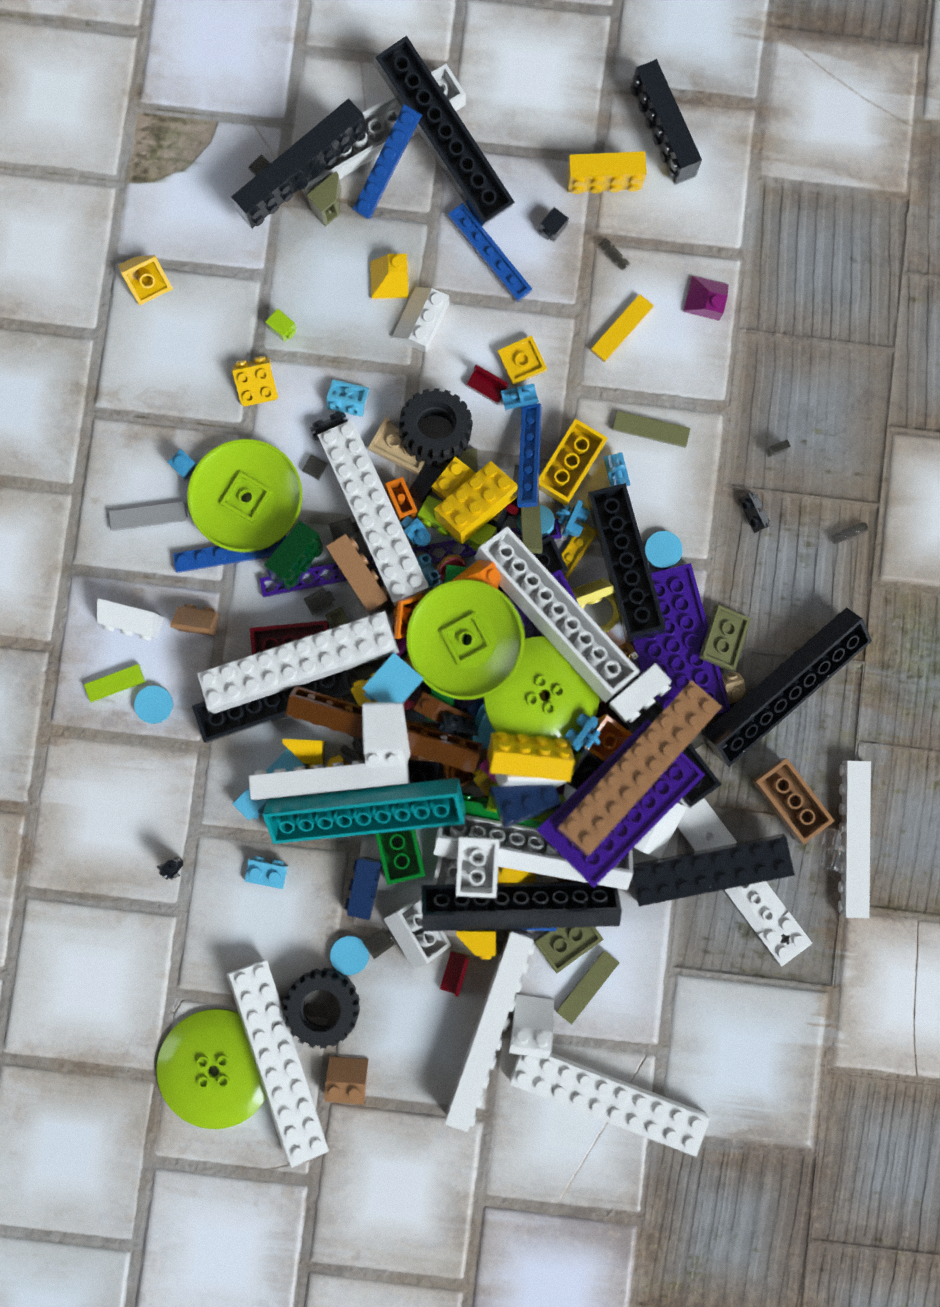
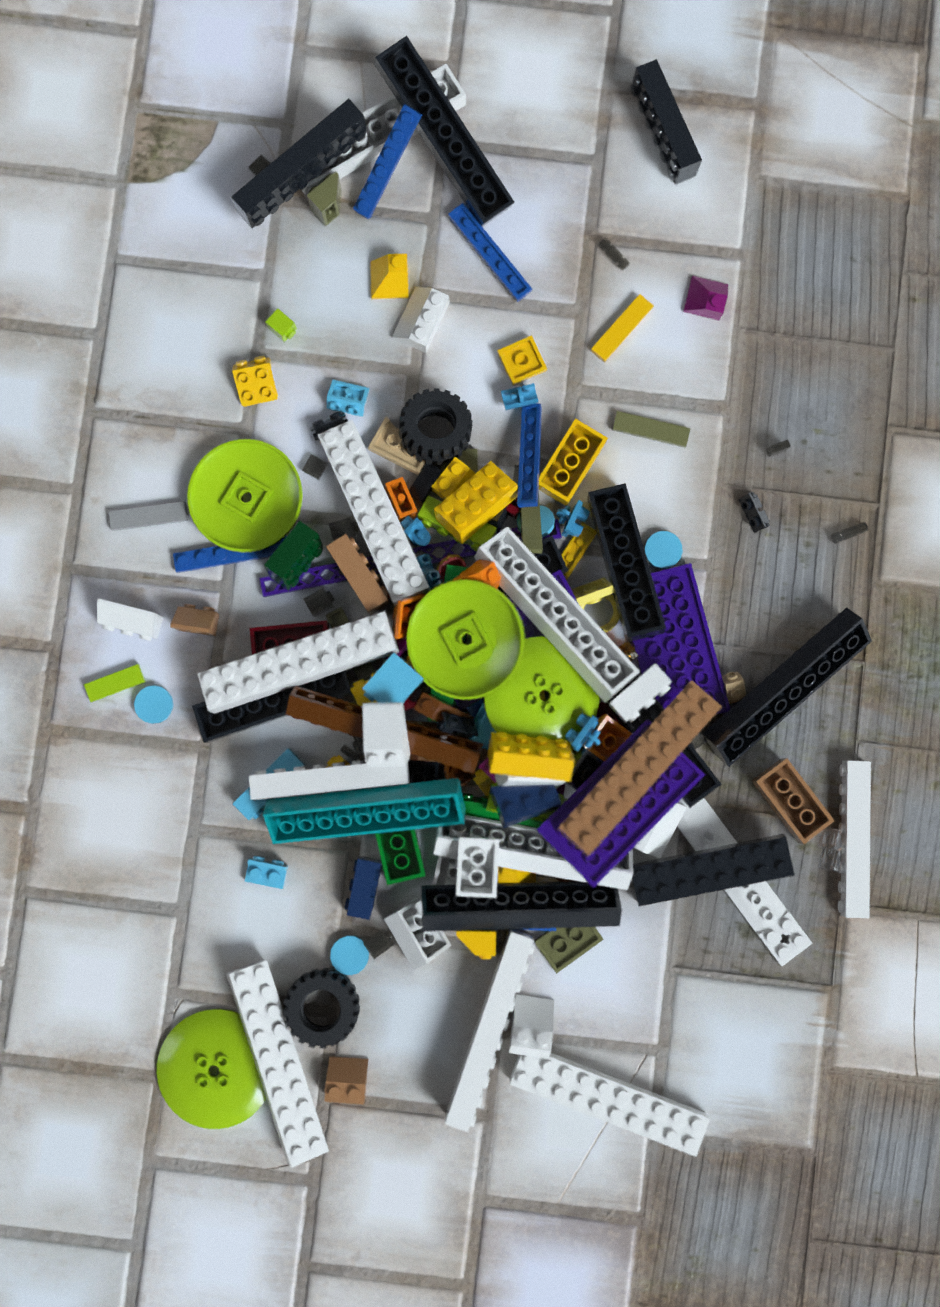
yellow slope [118,255,173,305] -> none
black hinge [156,857,183,880] -> none
dark azure brick [167,449,197,480] -> none
yellow slope [282,739,326,768] -> none
dark red panel [440,950,470,997] -> none
dark red panel [466,365,508,405] -> none
black brick [539,207,569,242] -> none
olive tile [556,950,620,1025] -> none
yellow brick [567,151,647,194] -> none
dark azure hips [603,452,630,487] -> none
olive tile [699,604,751,672] -> none

